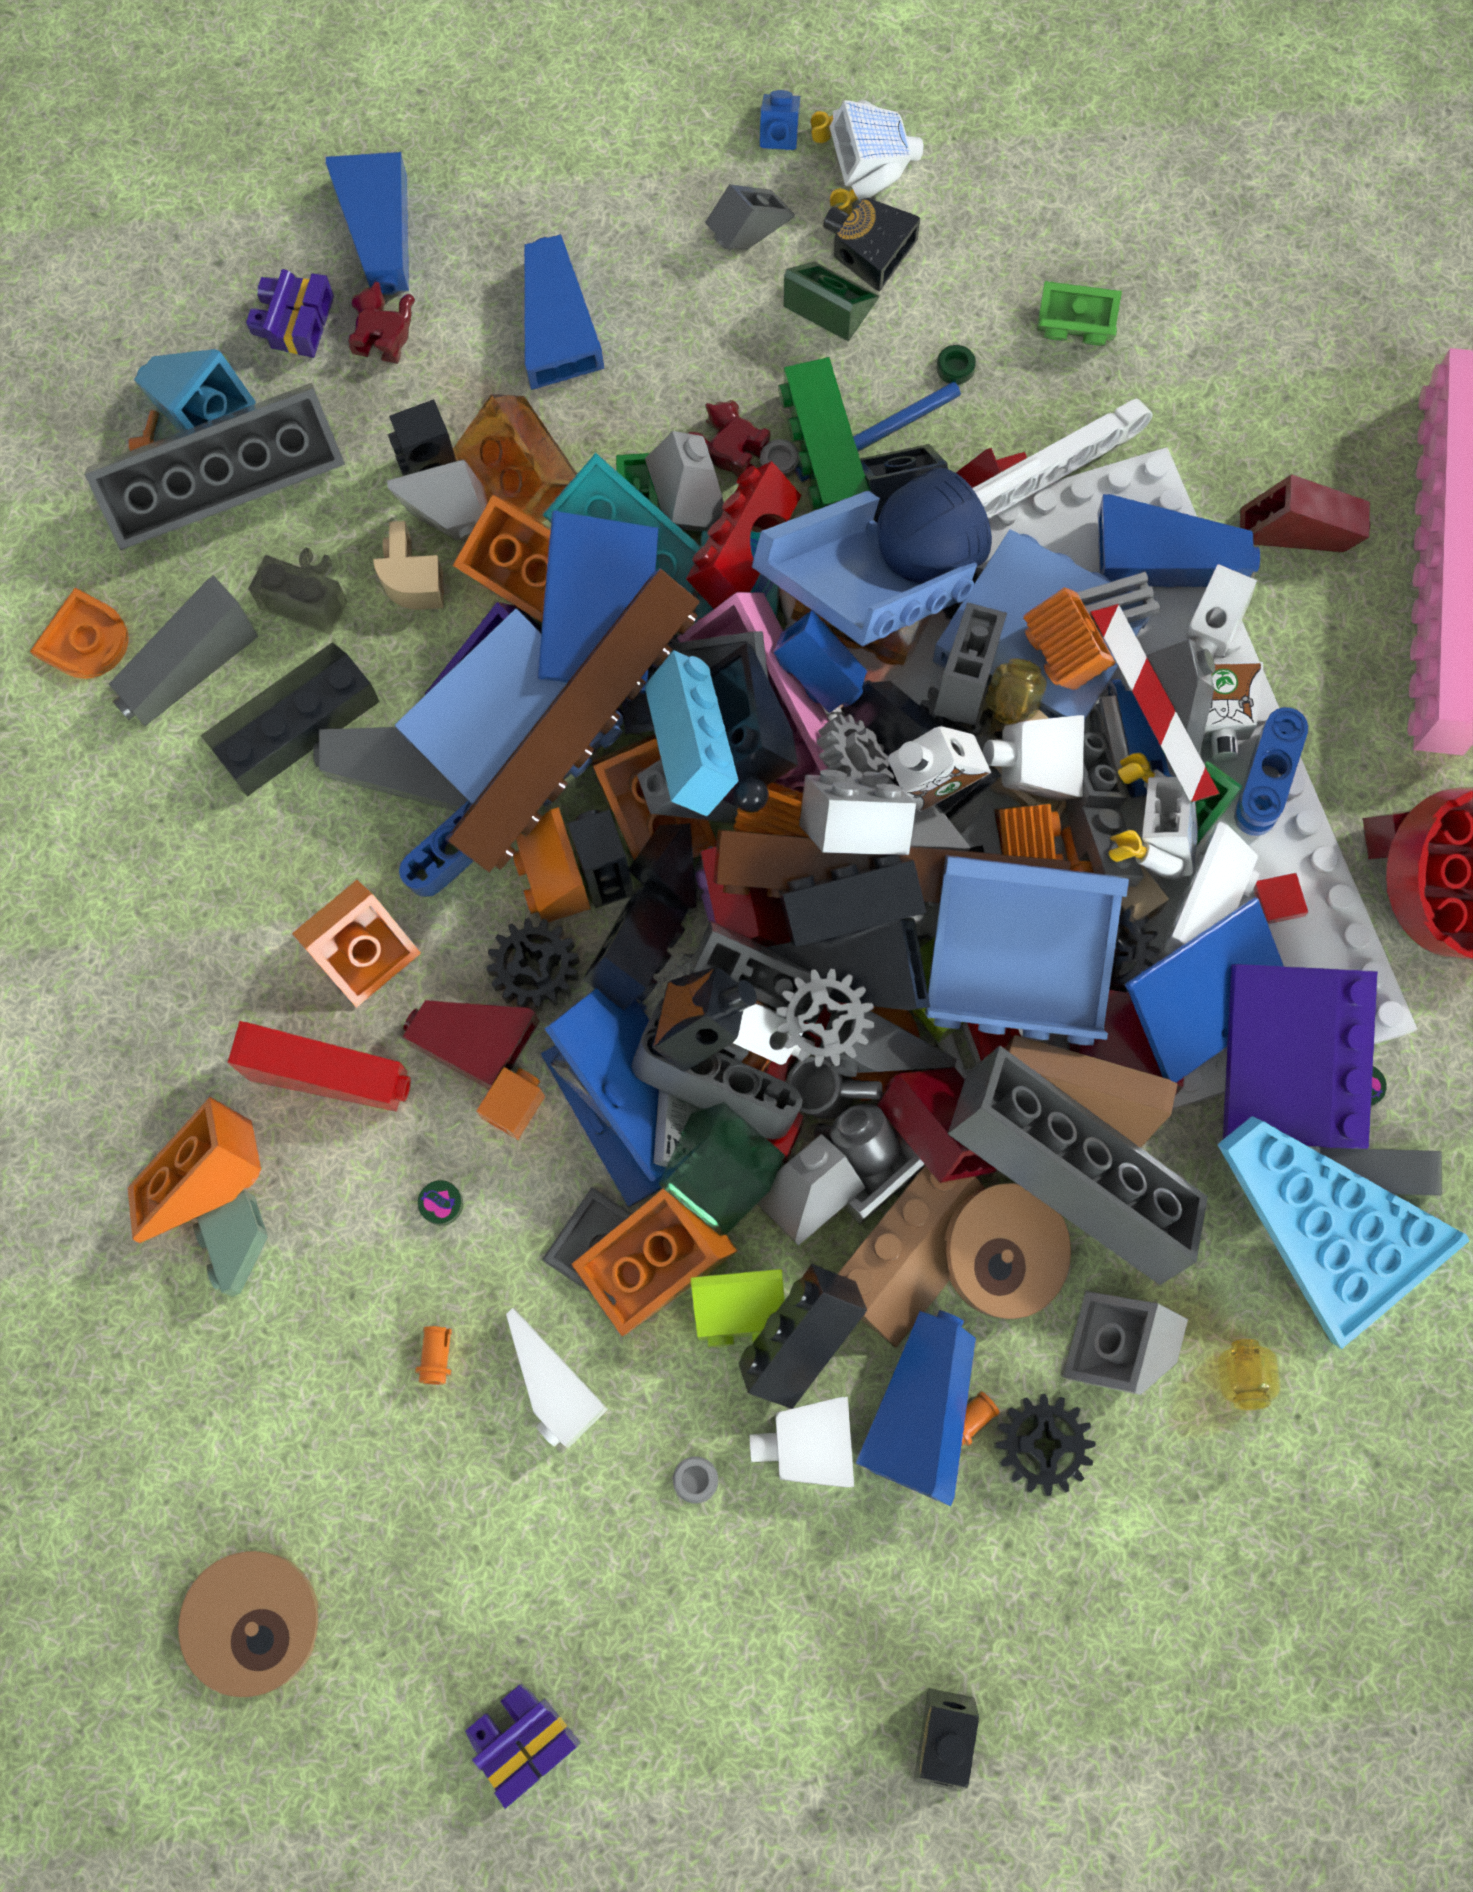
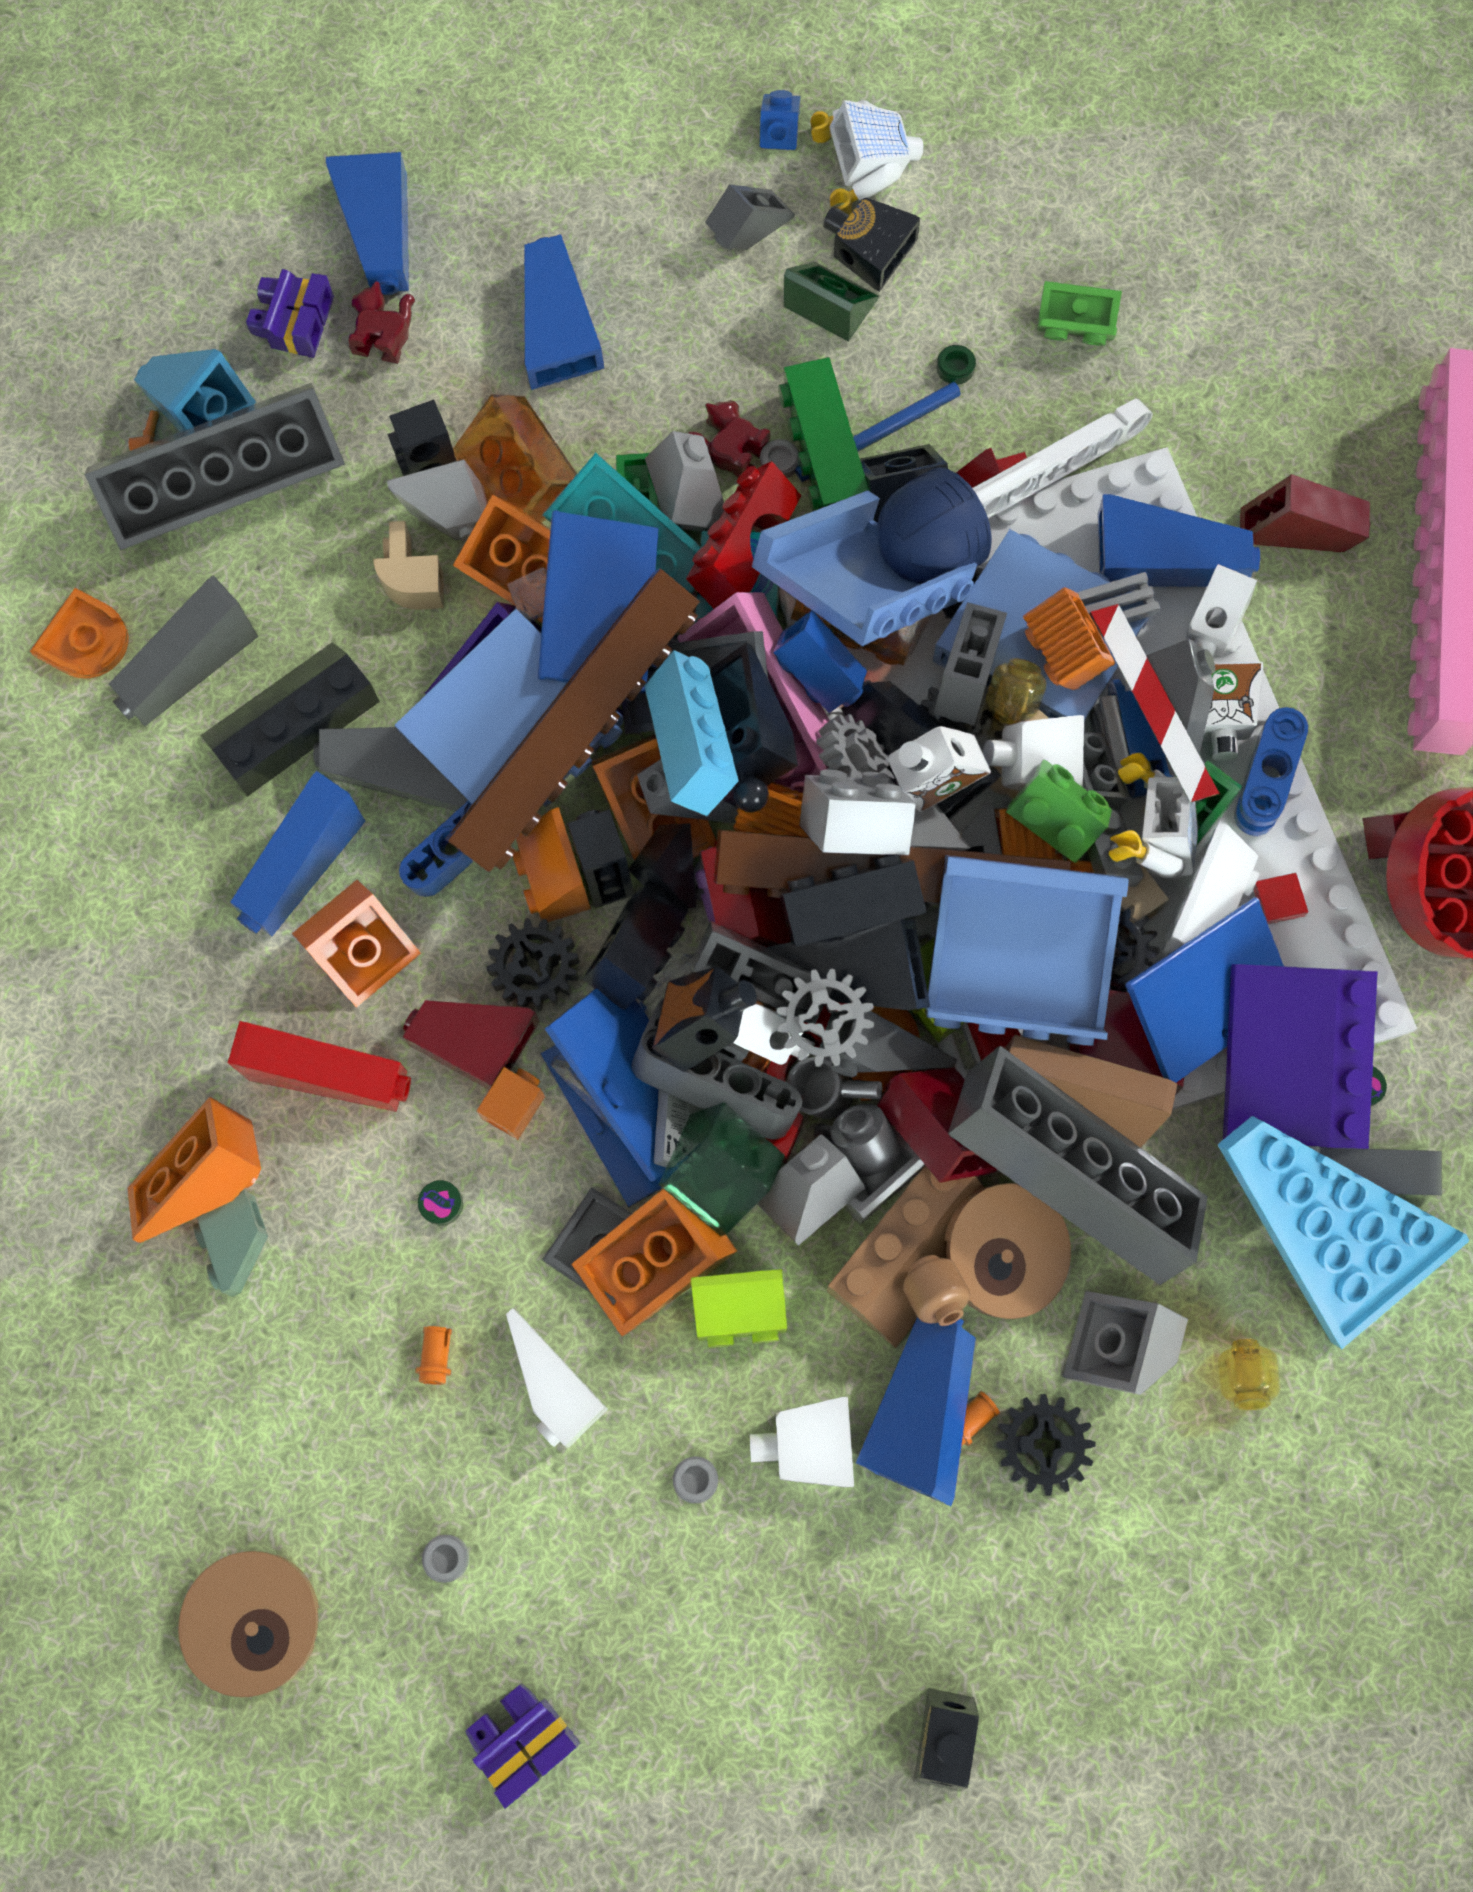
clear smoke brick [248,547,348,635] -> none
black brick [739,1264,867,1409] -> none
none -> blue slope [230,770,366,936]
none -> light grey tile [422,1535,469,1583]
none -> clear tile [507,568,547,622]
none -> medium nougat head [903,1255,971,1326]
none -> bright green bracket [1006,759,1112,863]

